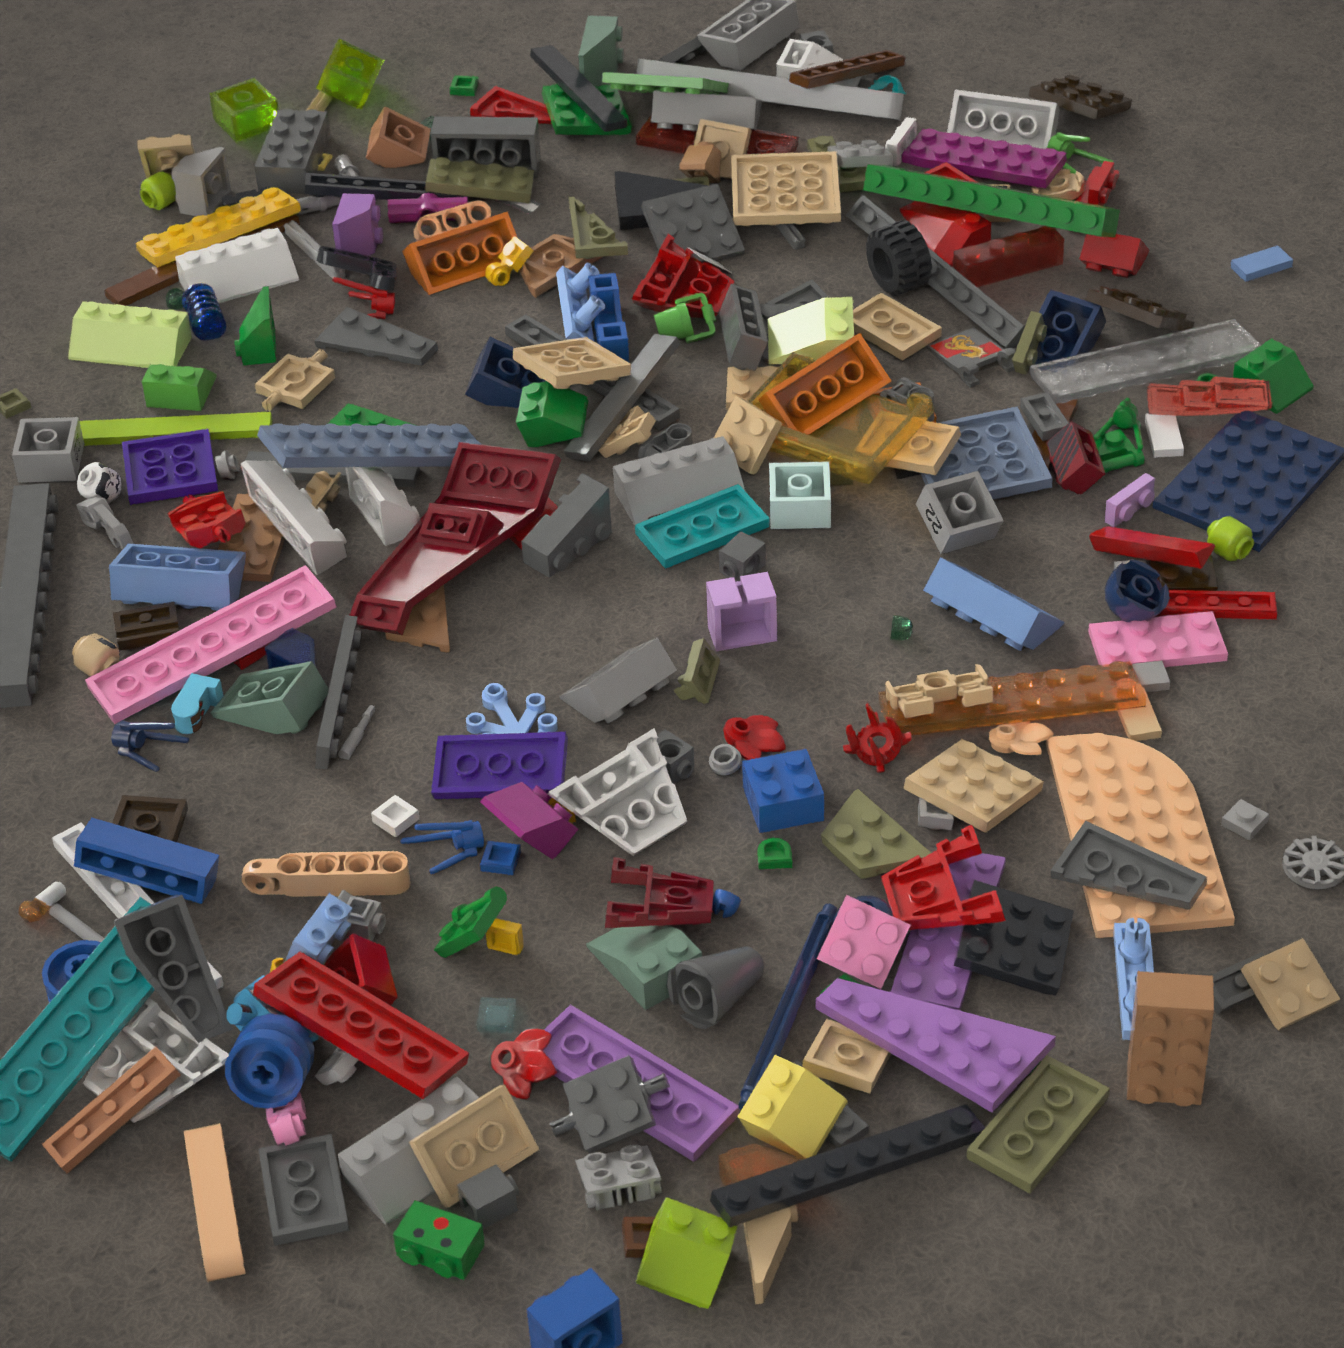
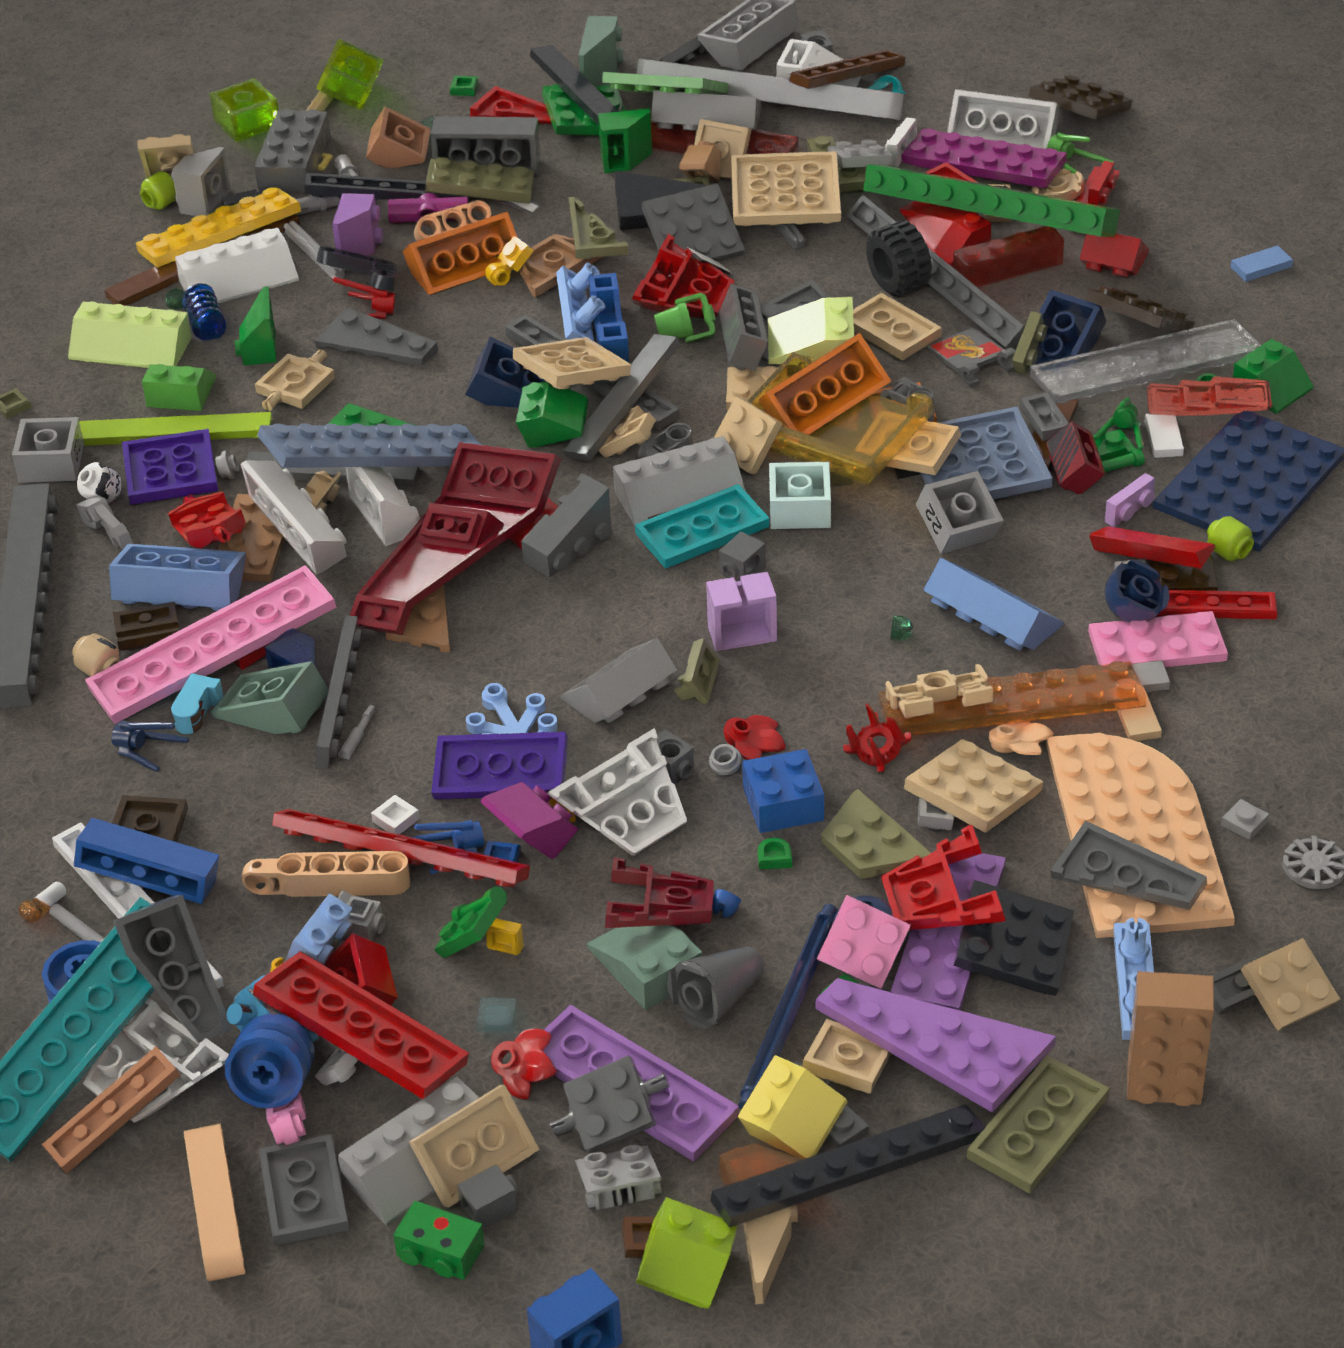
none -> red plate [272,809,530,887]
none -> green slope [598,109,652,173]

